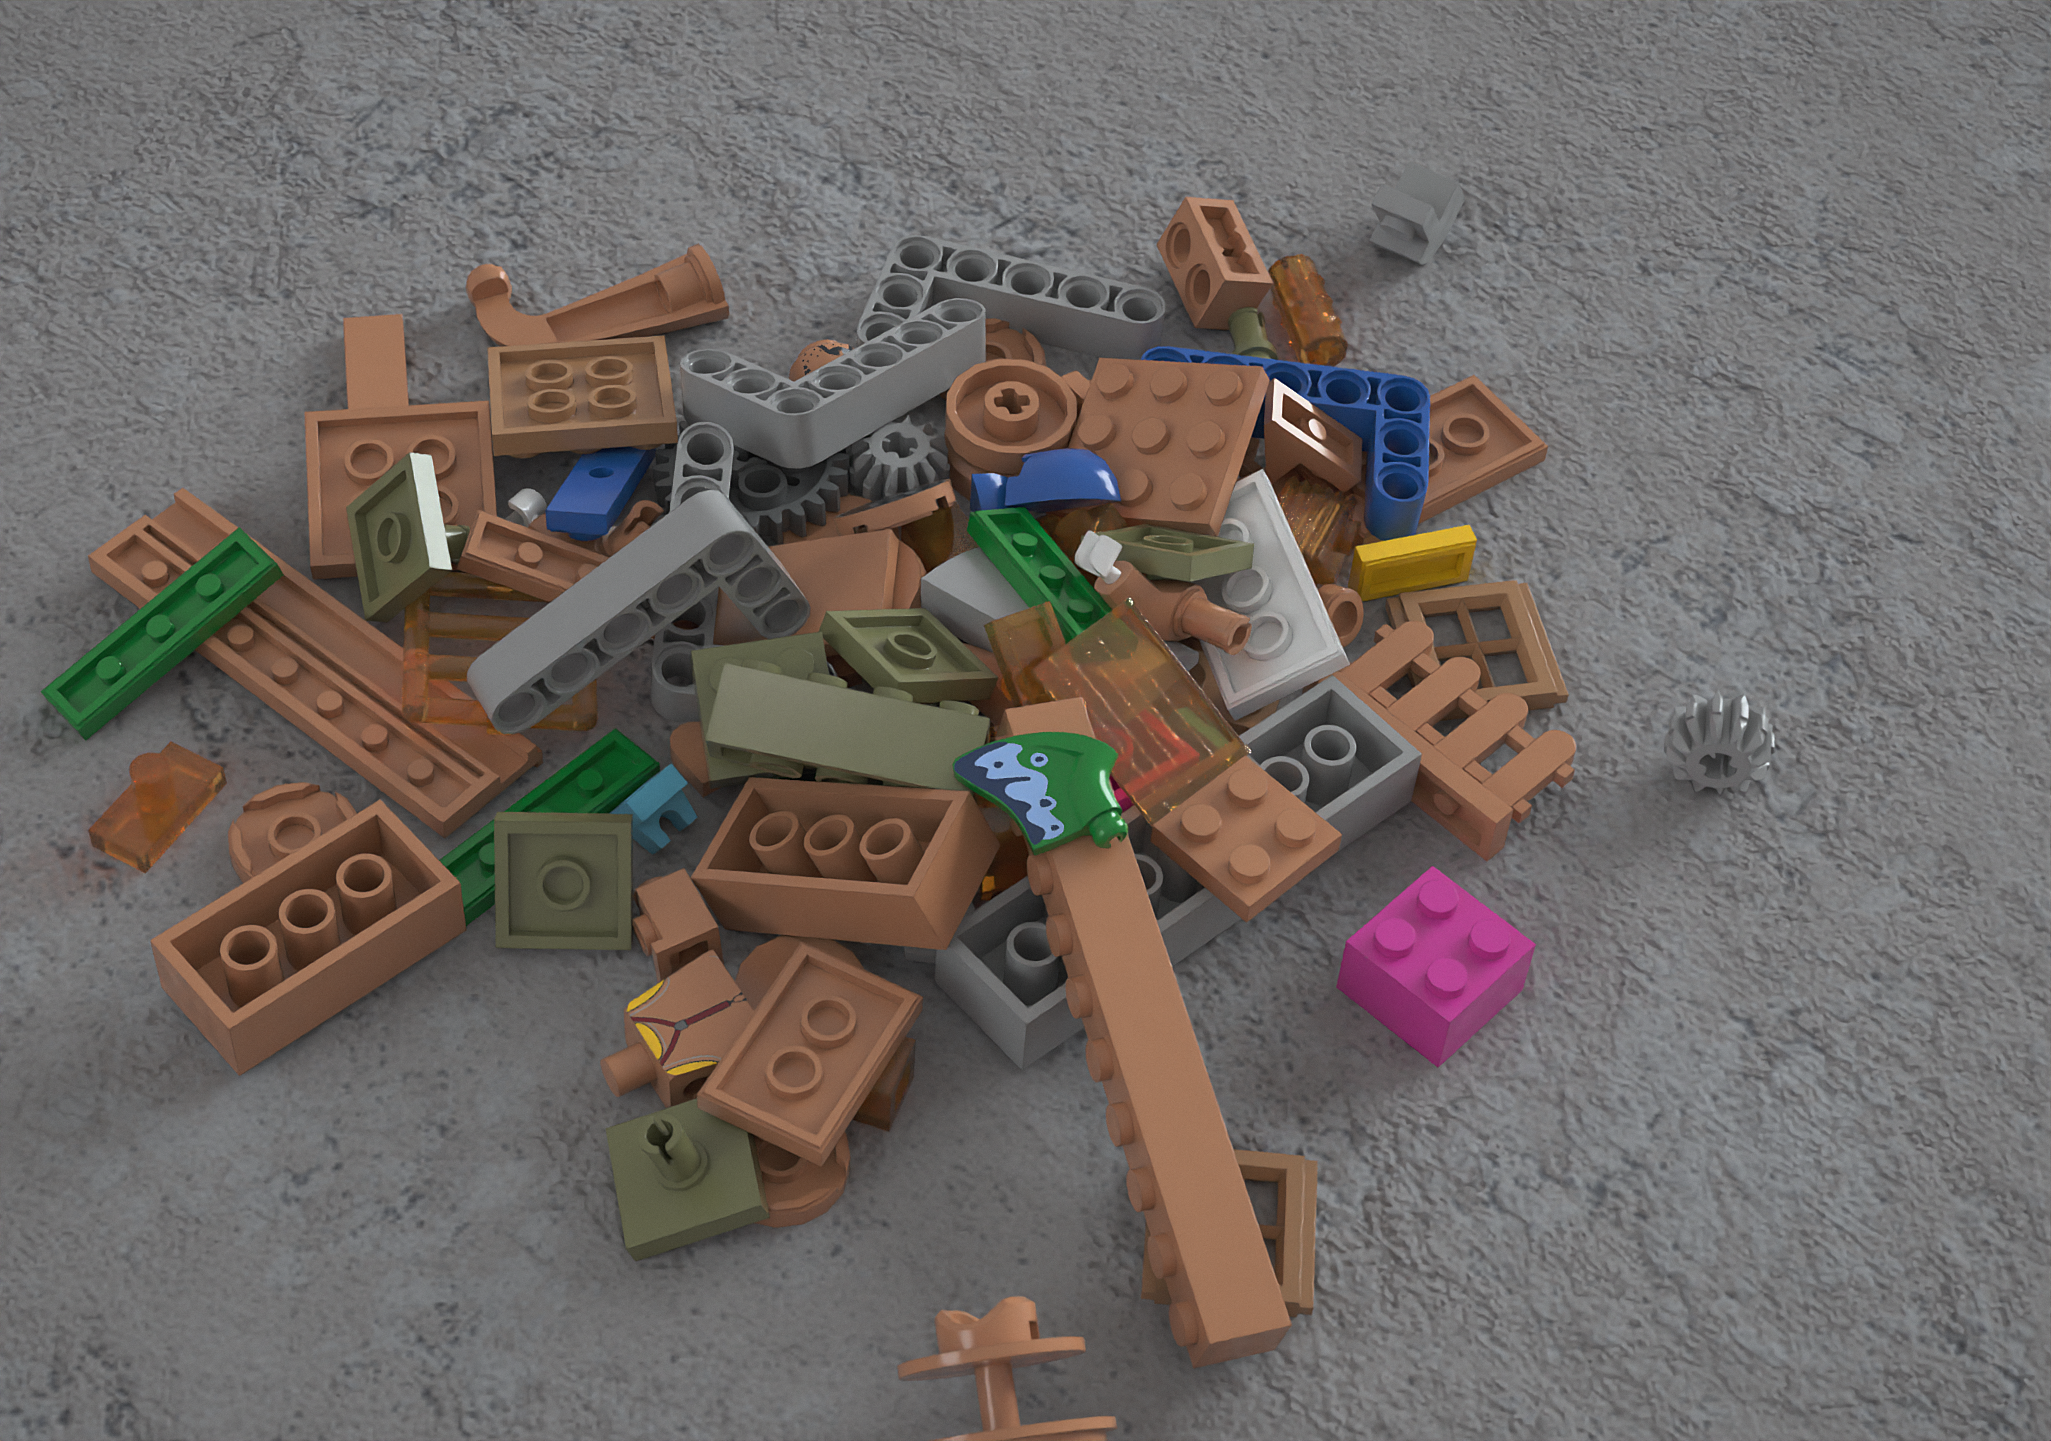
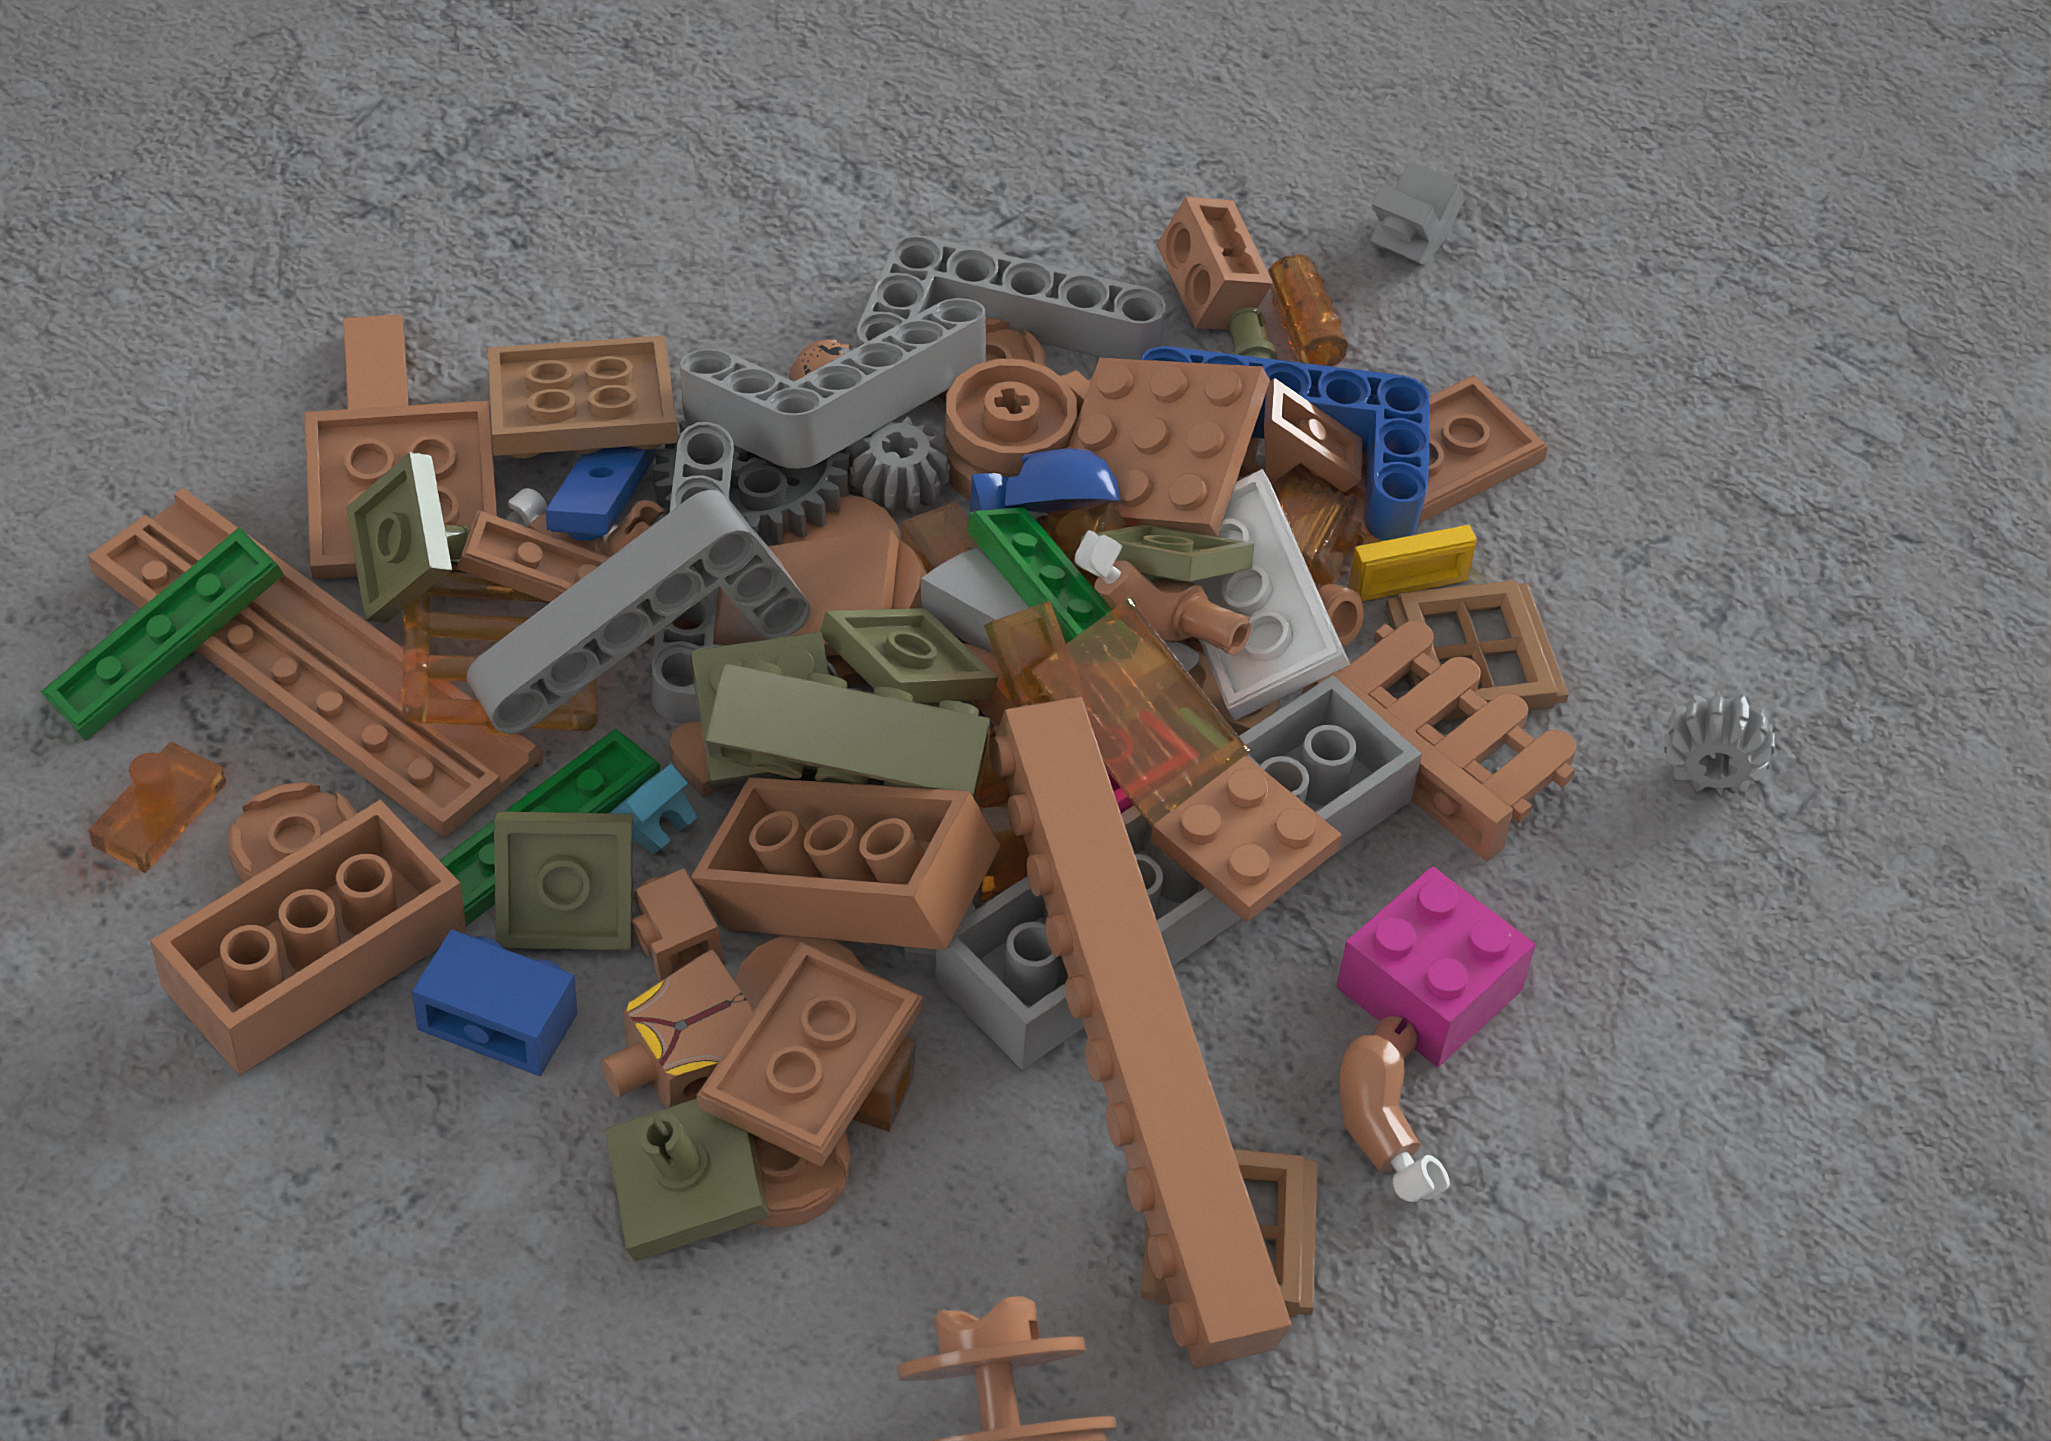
nougat animal [466,244,729,347] -> none
nougat tile [833,479,956,536] -> none
green arm [952,732,1128,856] -> none
none -> blue brick [412,929,578,1077]
none -> nougat arm [1340,1016,1450,1202]

